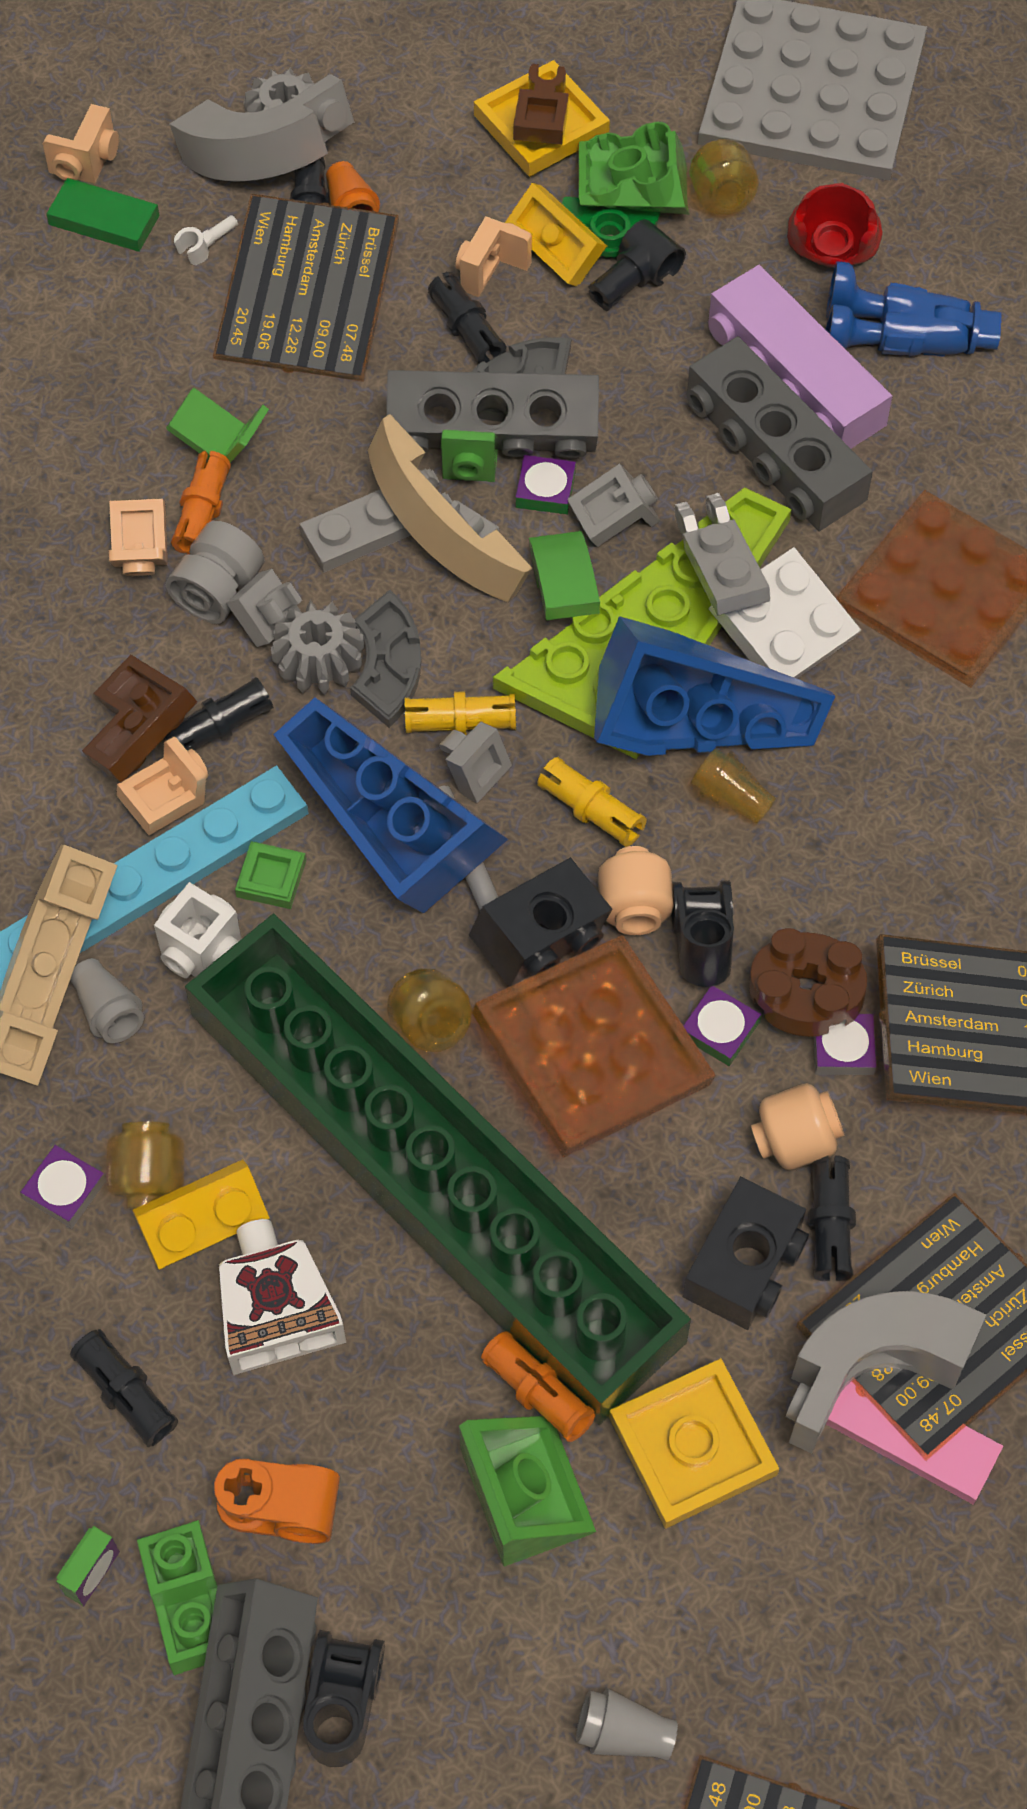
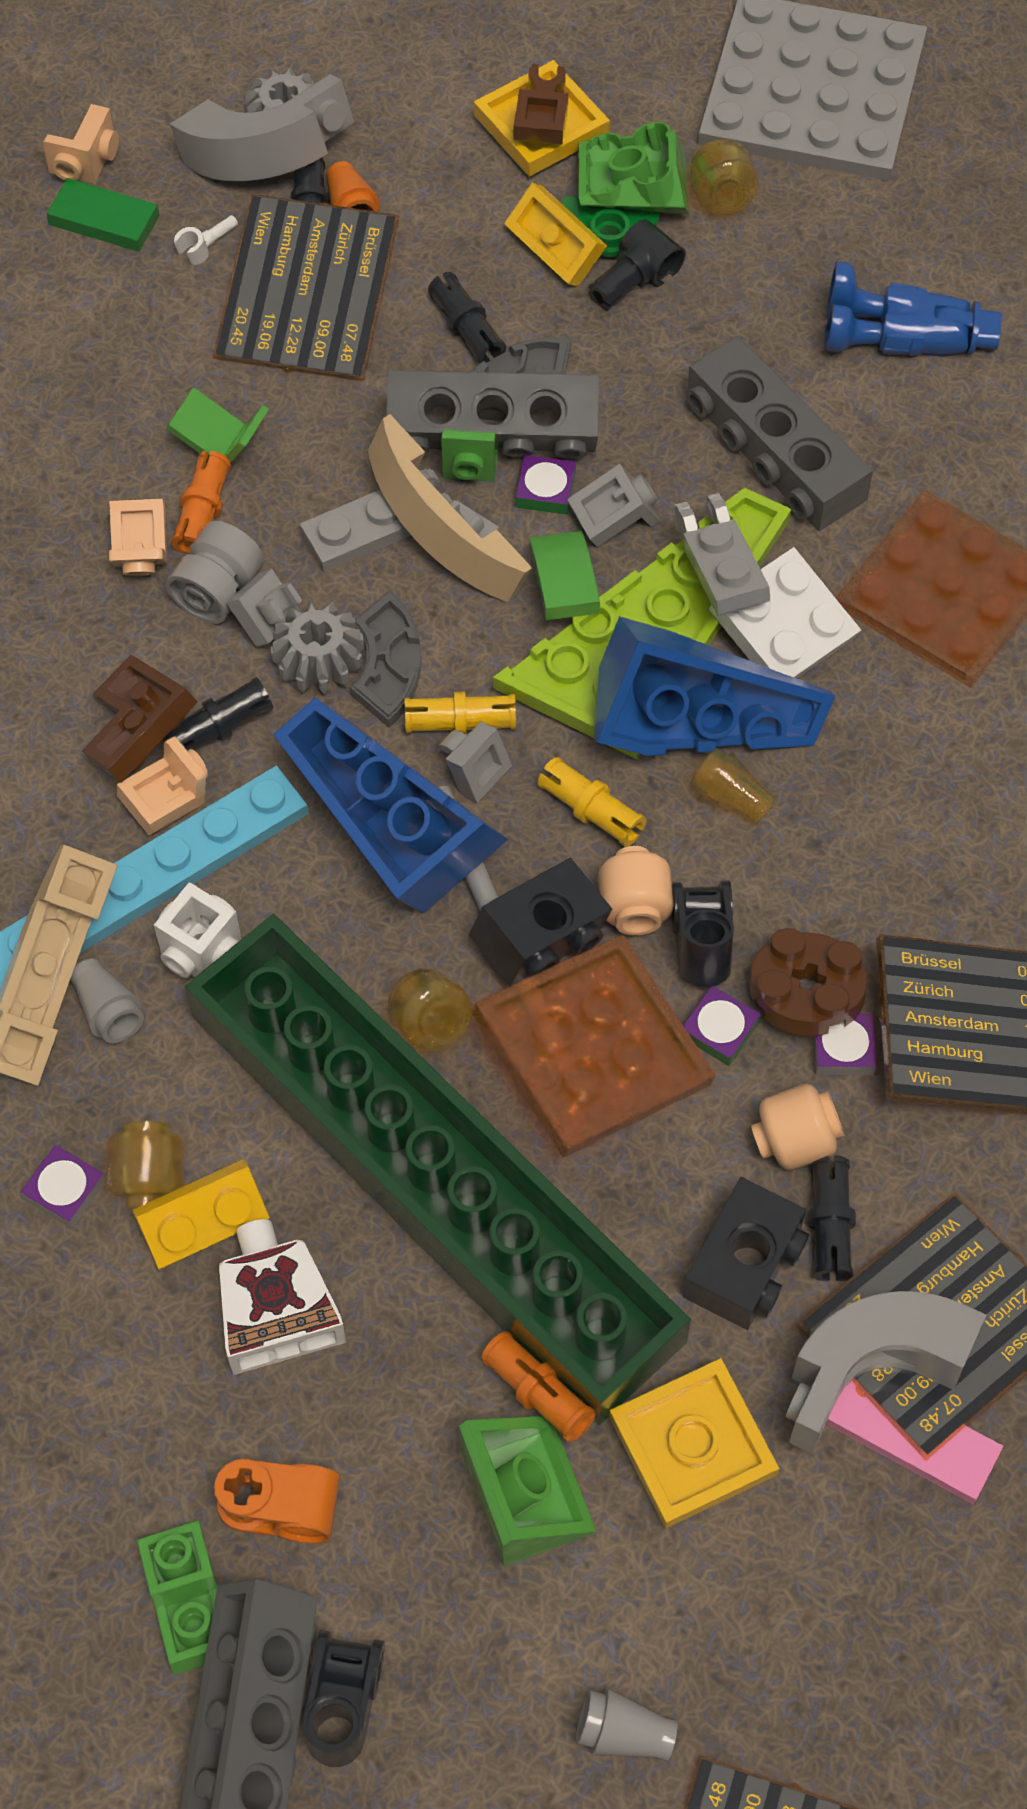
bright green tile [56,1526,120,1607] -> none
black pin [70,1329,179,1447] -> none
bright green tile [235,841,306,909] -> none
light nougat bracket [455,216,532,297] -> none
lavender brick [708,265,892,449] -> none
red hair [787,183,883,267] -> none

